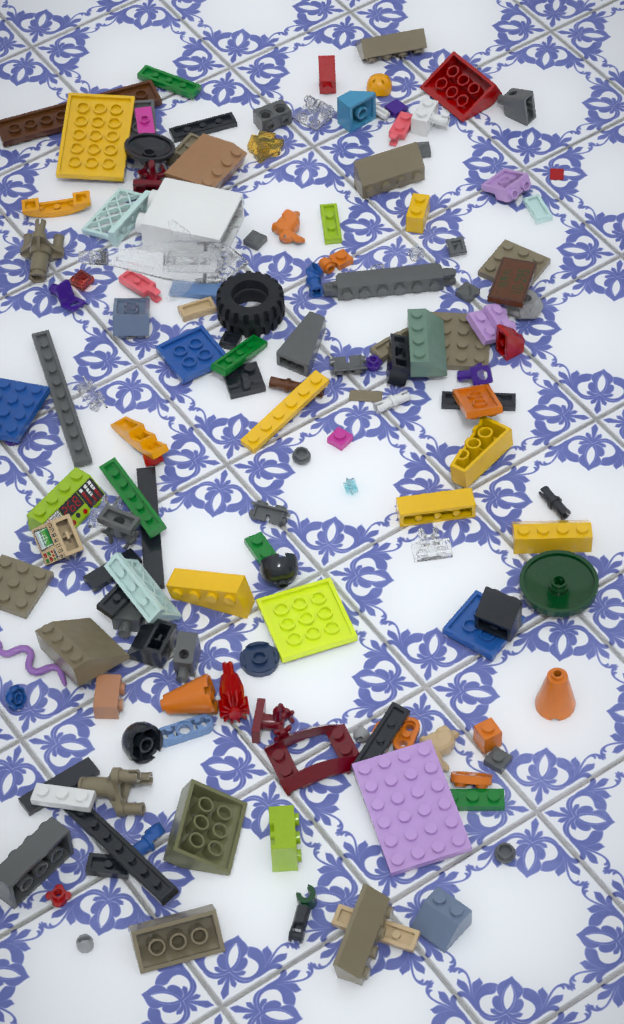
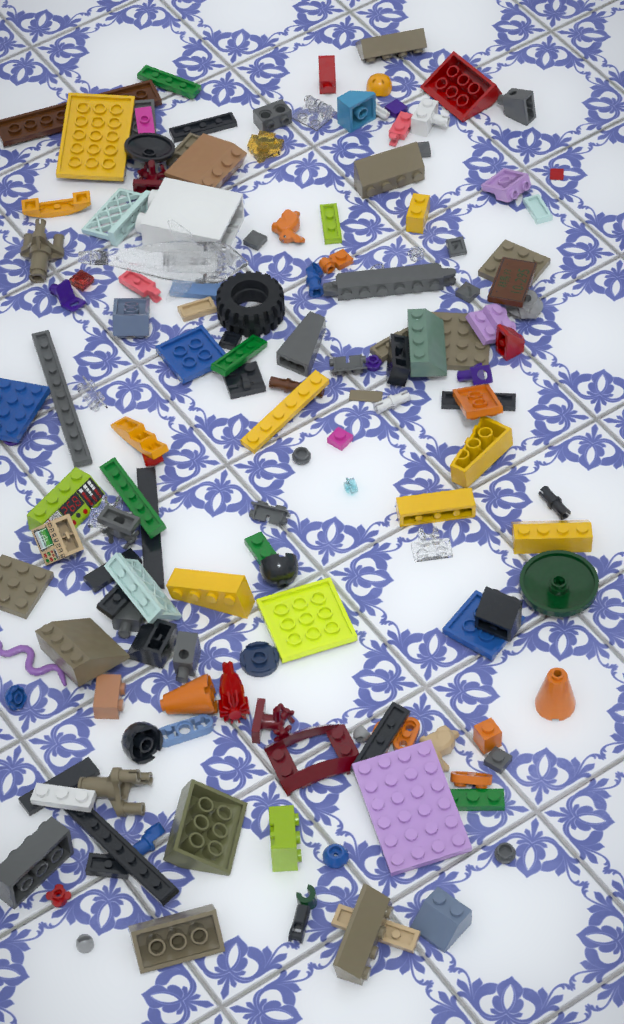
none -> blue plate [322,843,349,869]

